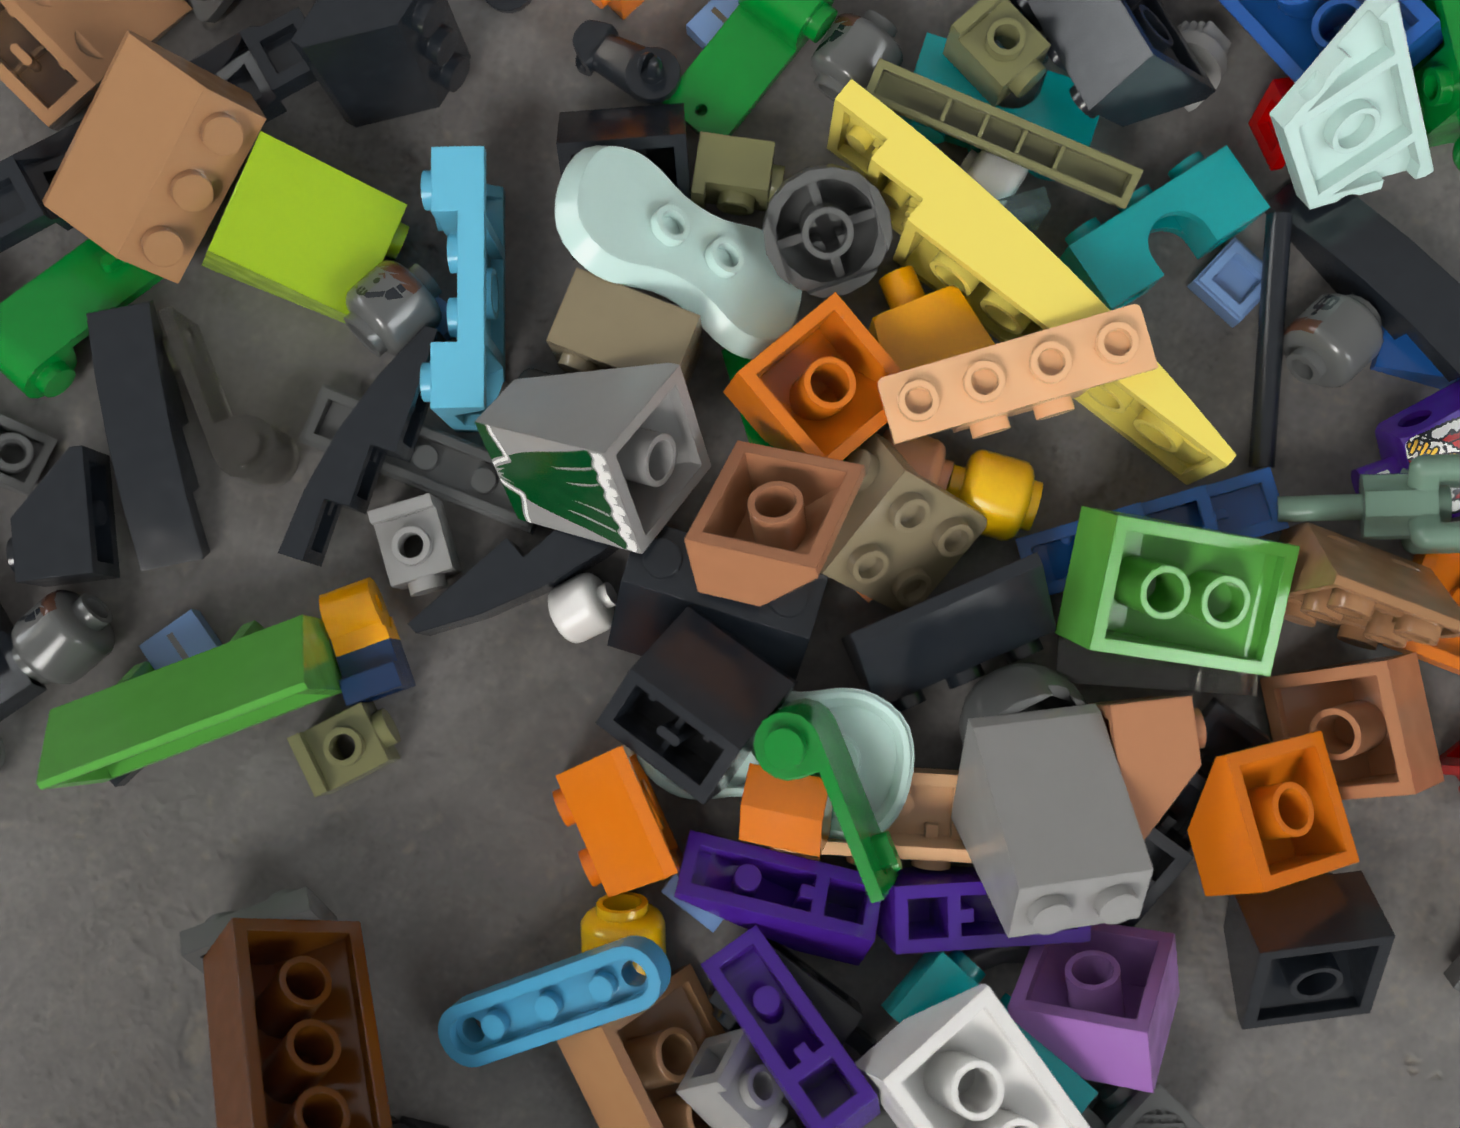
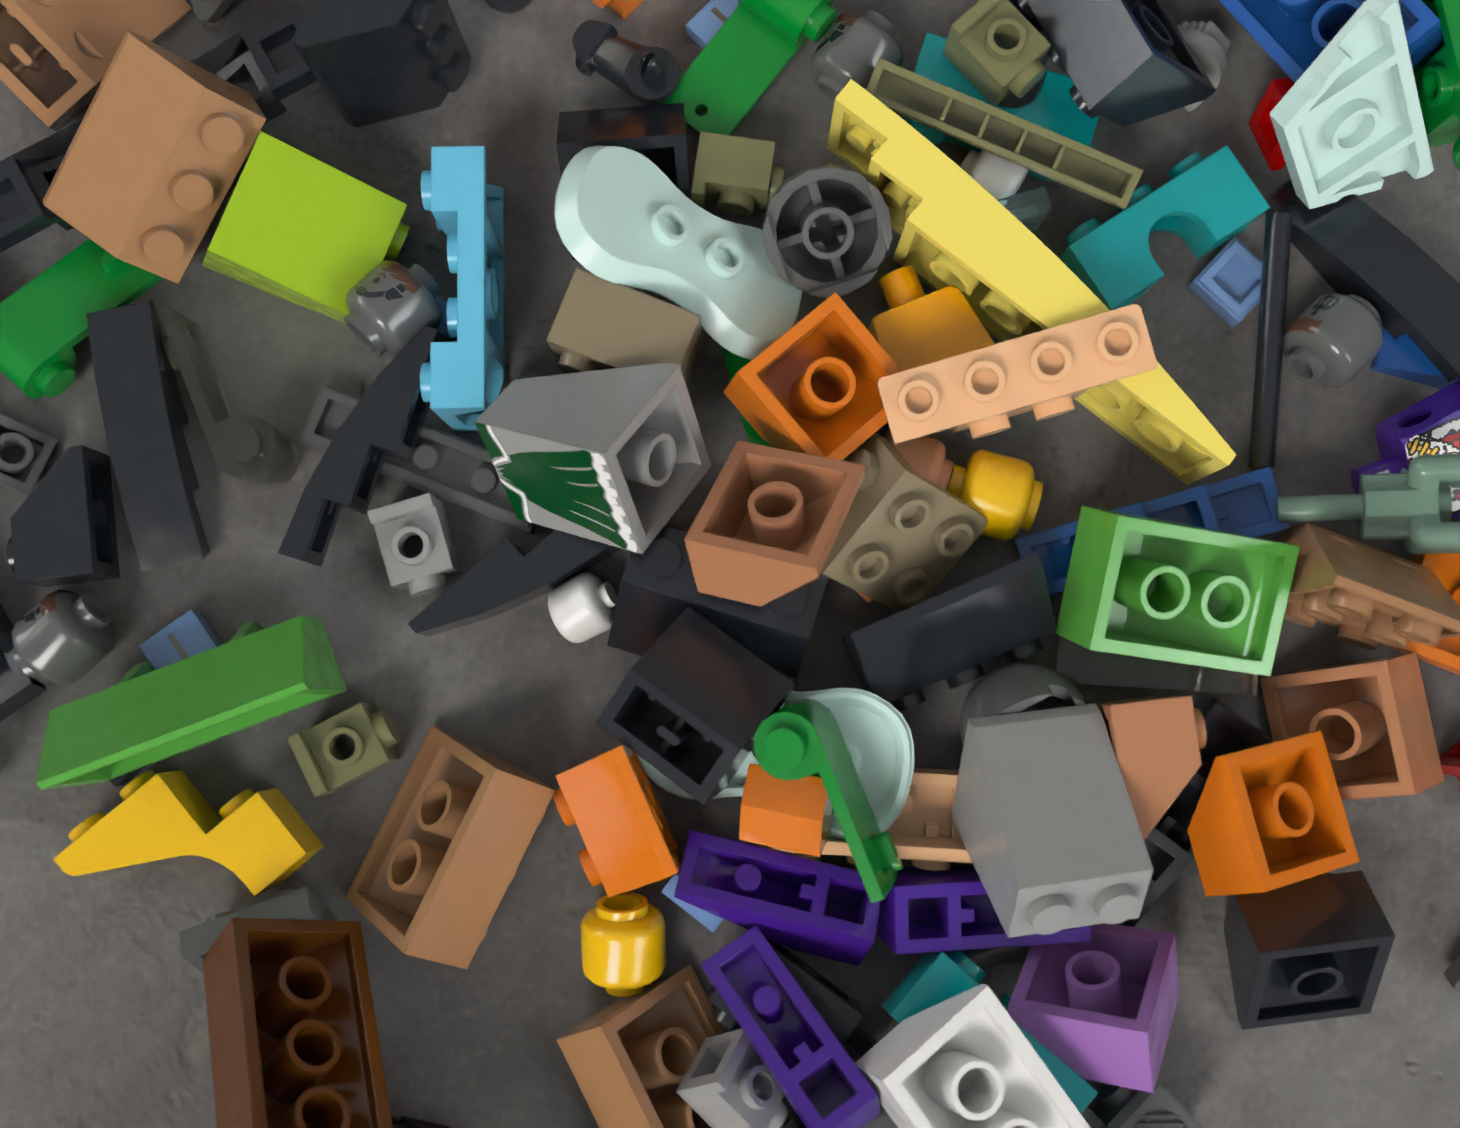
leg [319,577,416,706] -> none
dark azure plate [438,936,671,1067] -> none
none -> yellow arch [53,770,325,896]
none -> medium nougat slope [345,725,555,970]

